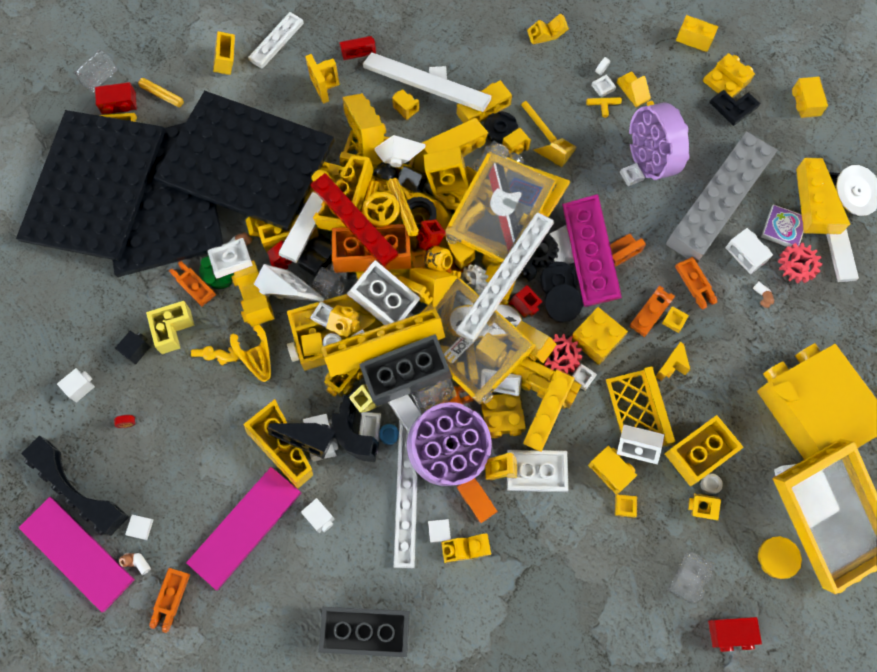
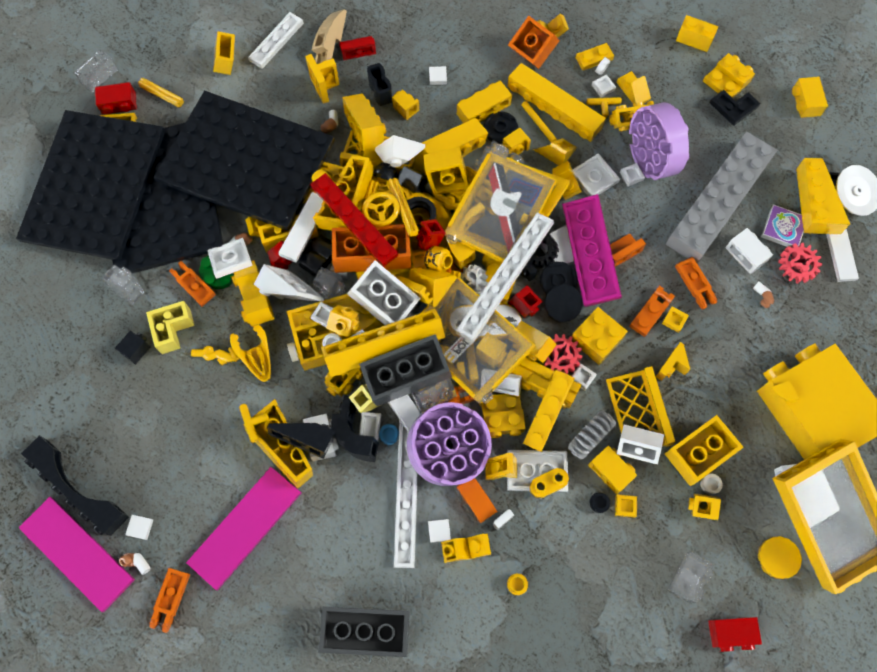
white brick [57,368,95,403] -> none
red tile [114,415,136,428] -> none
yellow tile [301,332,323,356] -> none
white brick [301,498,335,533] -> none
white tile [363,52,491,112] -> none
none -> clear brick [102,265,144,305]
none -> yellow piece [239,404,269,443]
none -> tan slope [312,9,347,64]
none -> nougat arm [320,110,338,133]
none -> black brick [367,63,392,106]
none -> white tile [493,509,514,530]
none -> yellow brick [507,63,606,142]
none -> yellow plate [507,573,528,595]
none -> orange brick [508,16,560,69]
none -> yellow plate [529,468,569,498]
none -> yellow slope [552,161,582,200]
none -> light grey gear [568,410,616,460]
none -> white tile [572,153,620,197]
none -> yellow plate [576,43,614,71]
none -> black plate [589,492,610,513]
none -> yellow brick [609,102,650,132]

